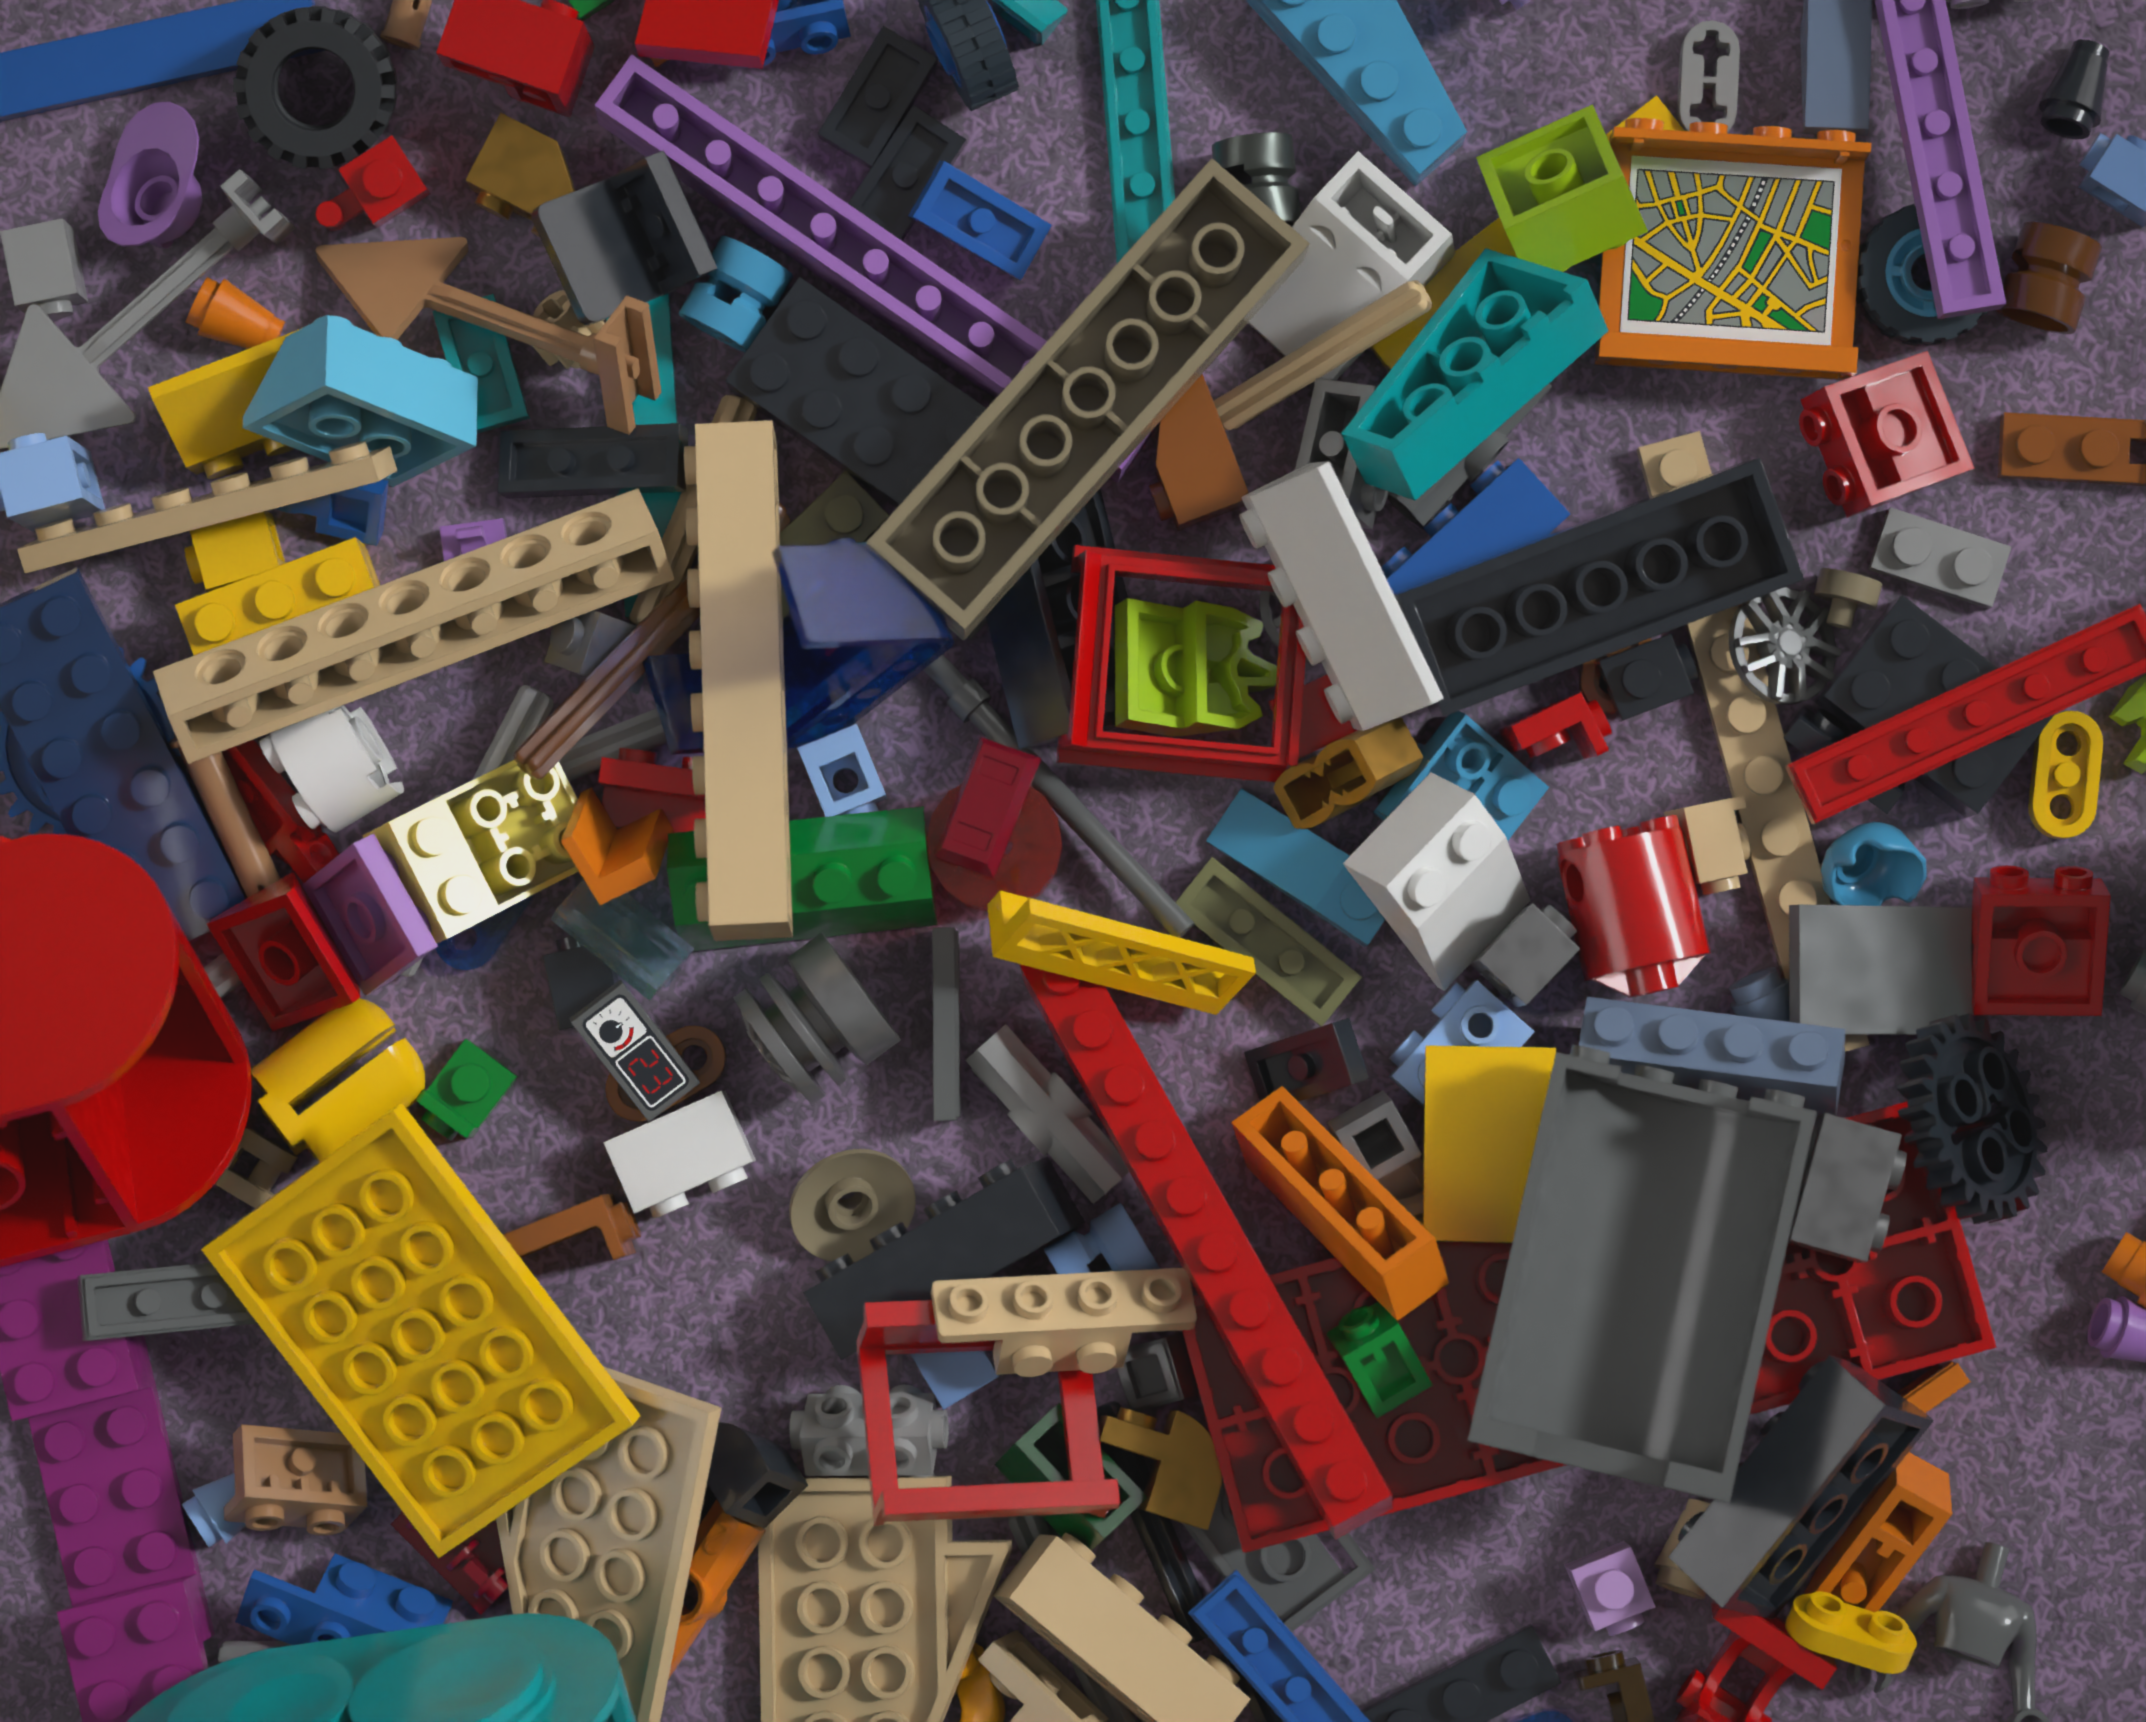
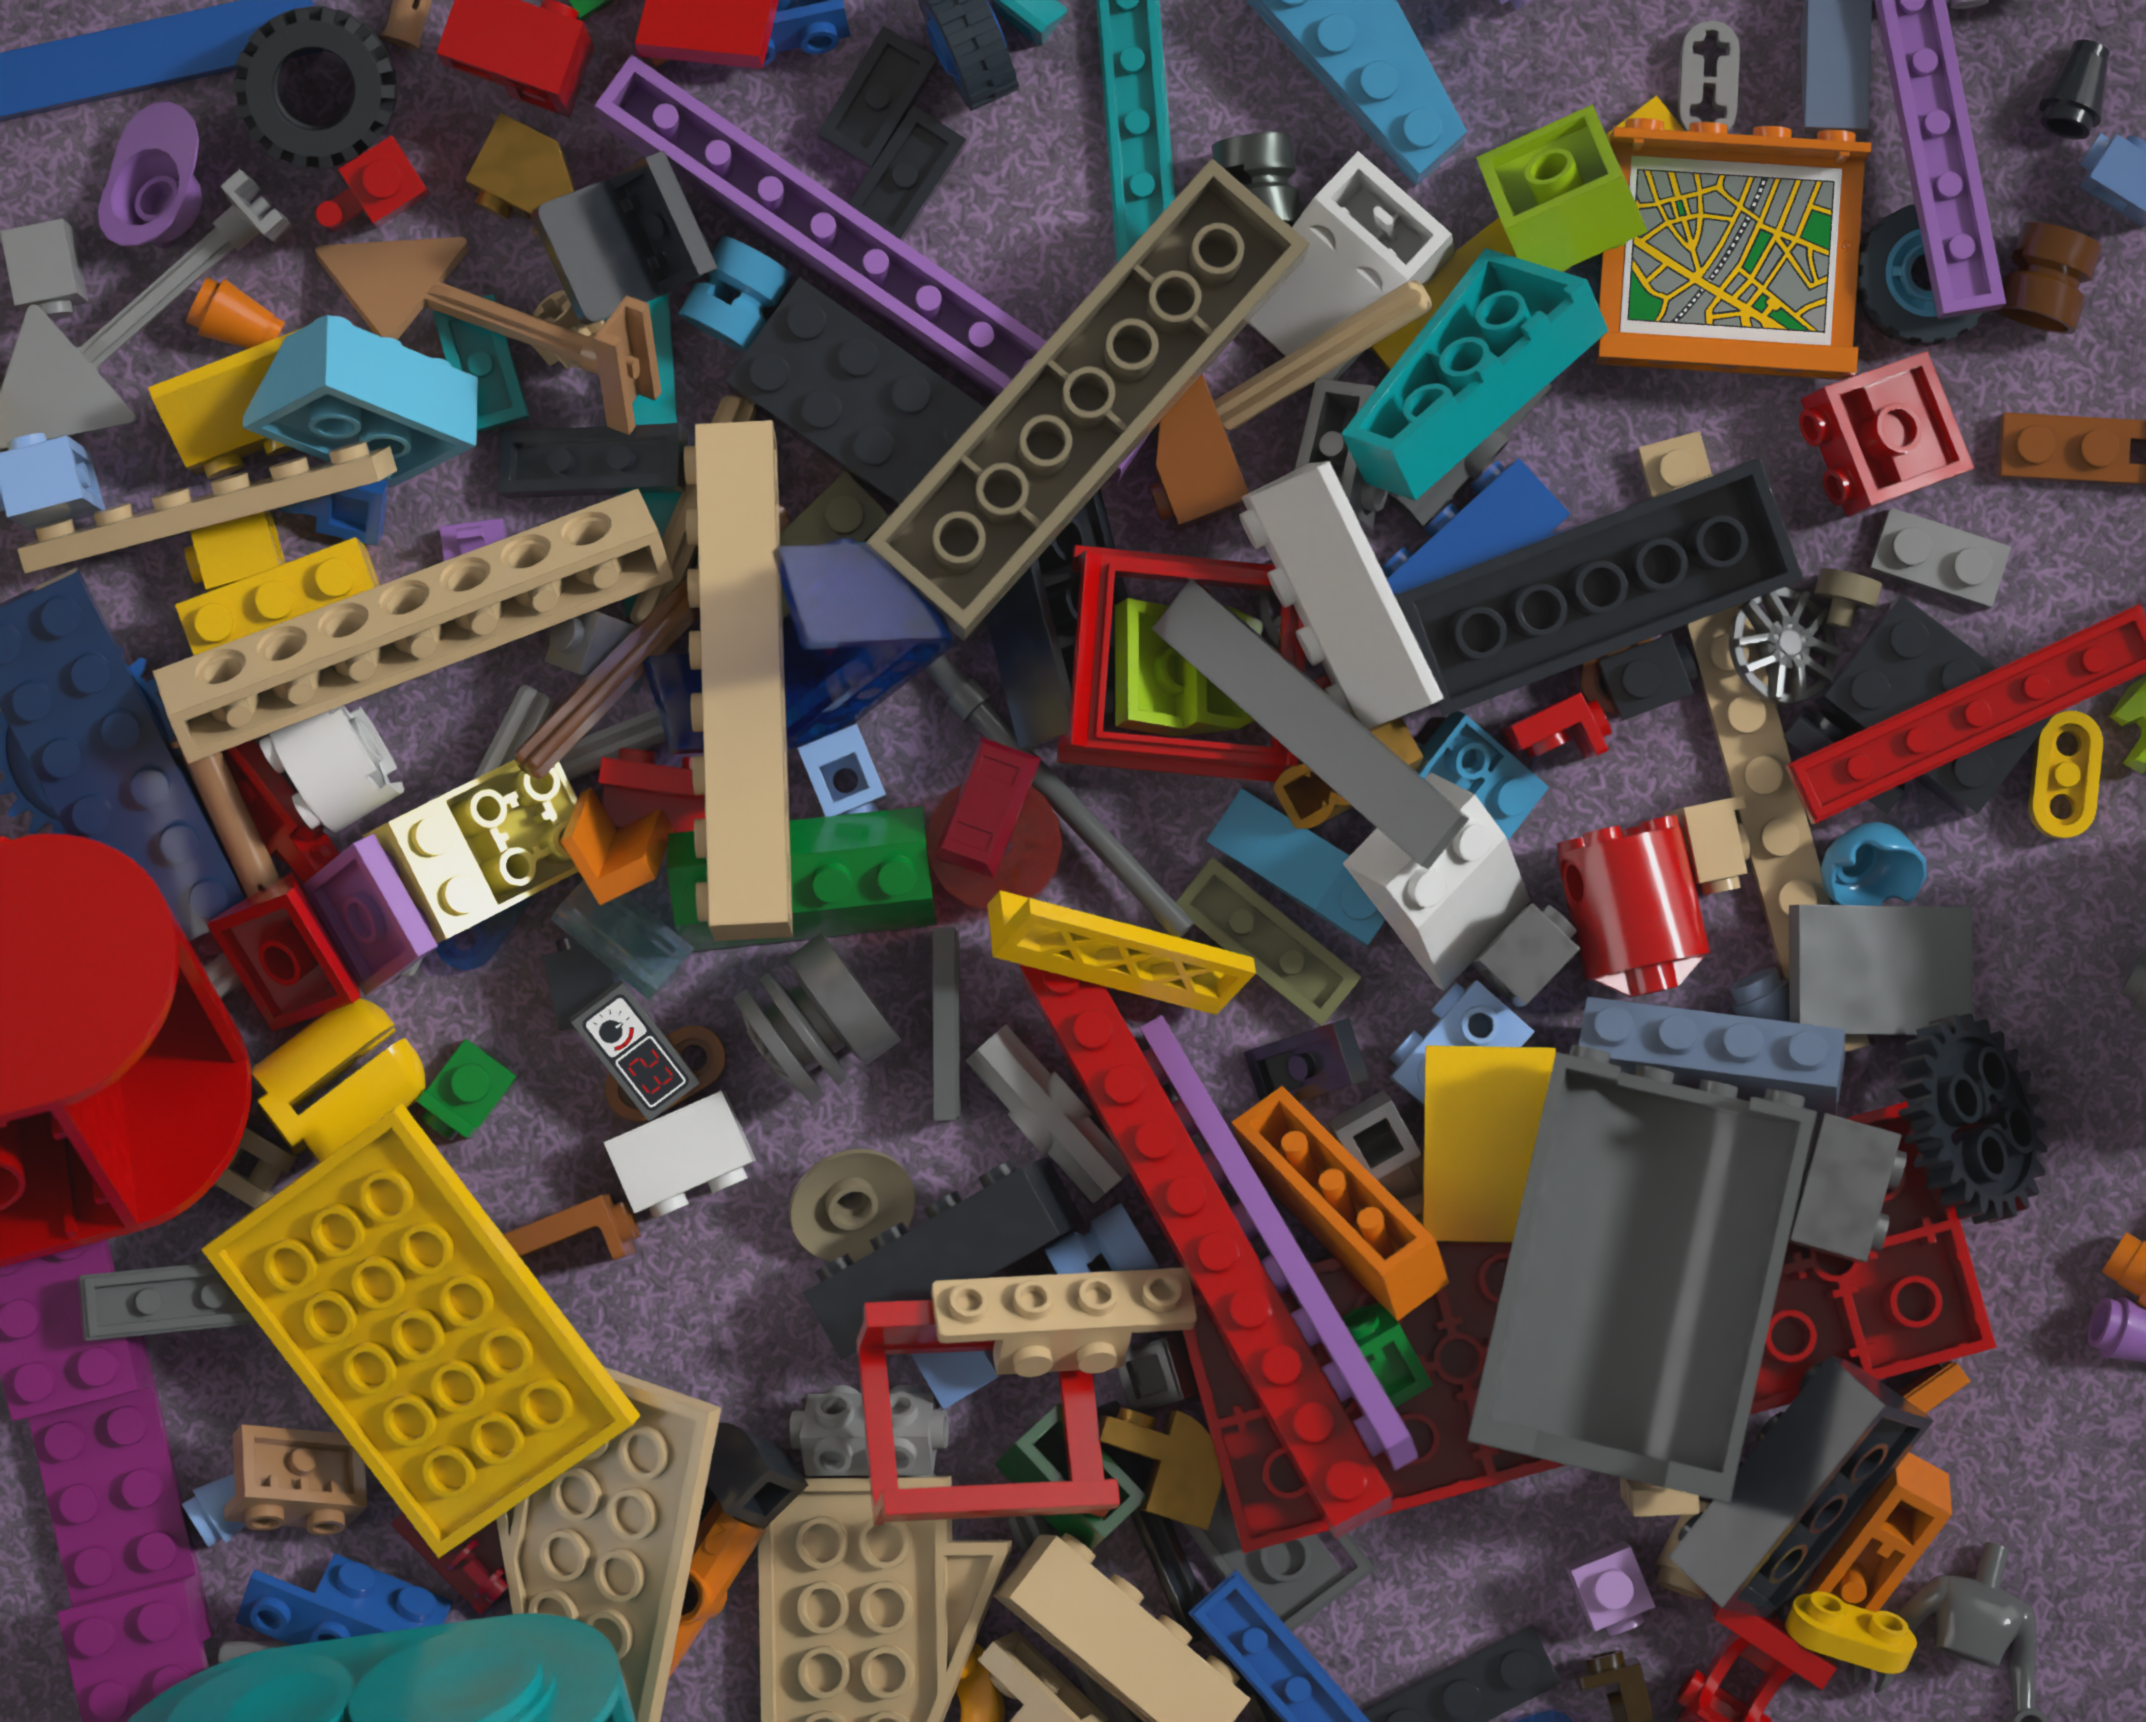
blue plate [908,160,1052,280] -> none
red plate [1972,865,2111,1016] -> none
none -> medium lavender plate [1140,1015,1418,1470]
none -> dark grey tile [1152,580,1470,870]
none -> tan plate [1620,1478,1699,1517]

